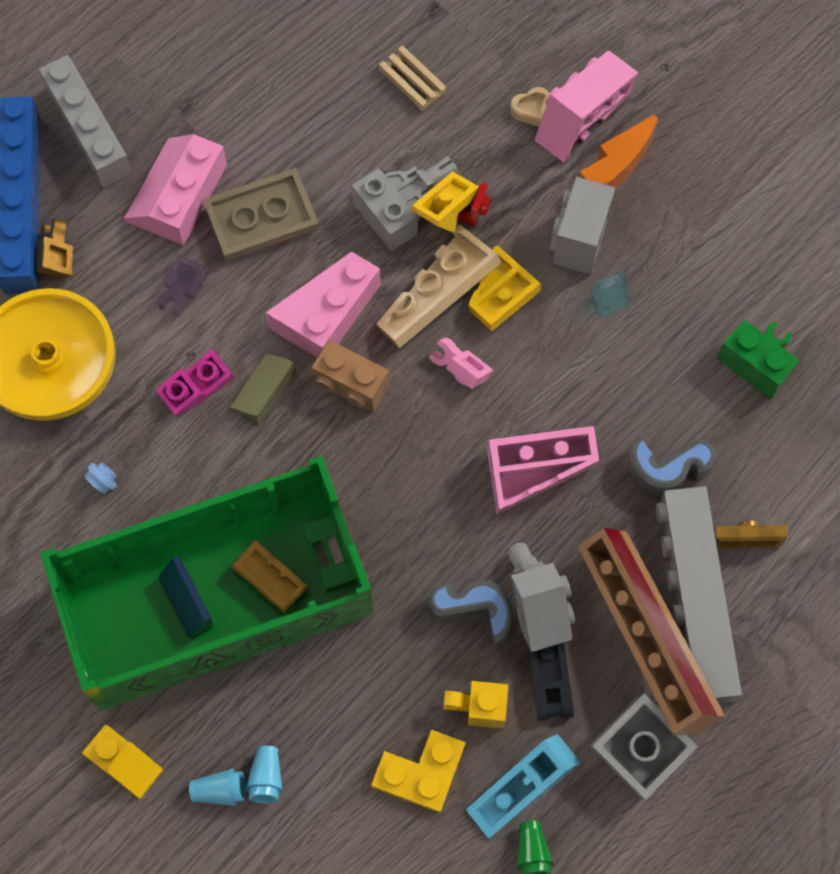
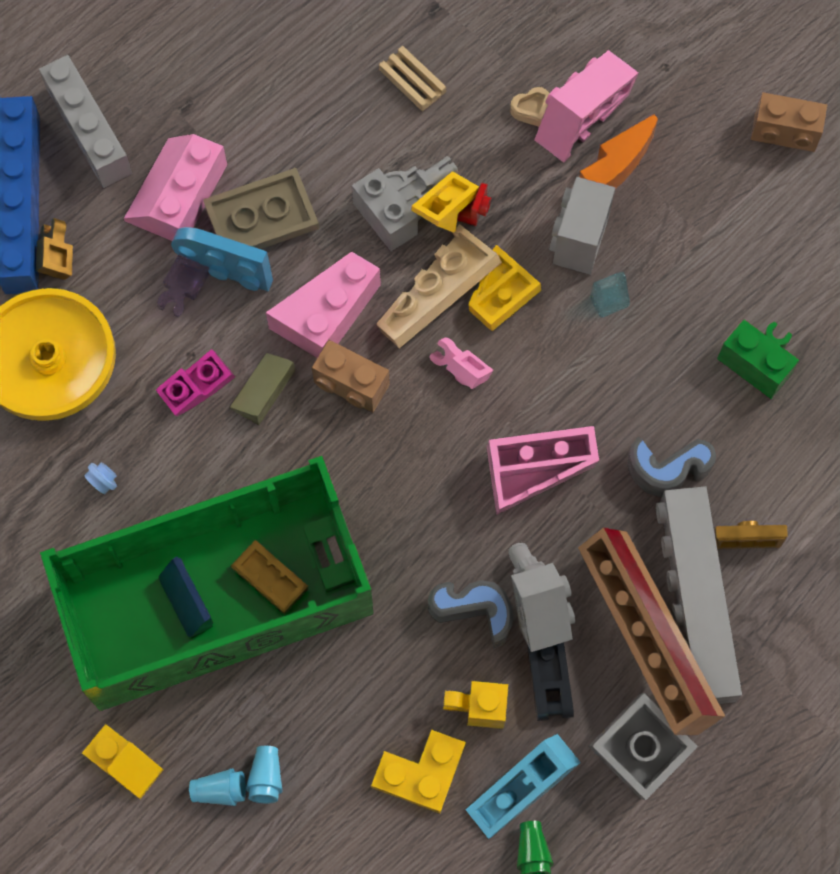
none -> dark azure plate [171,227,273,292]
none -> medium nougat brick [751,92,827,152]

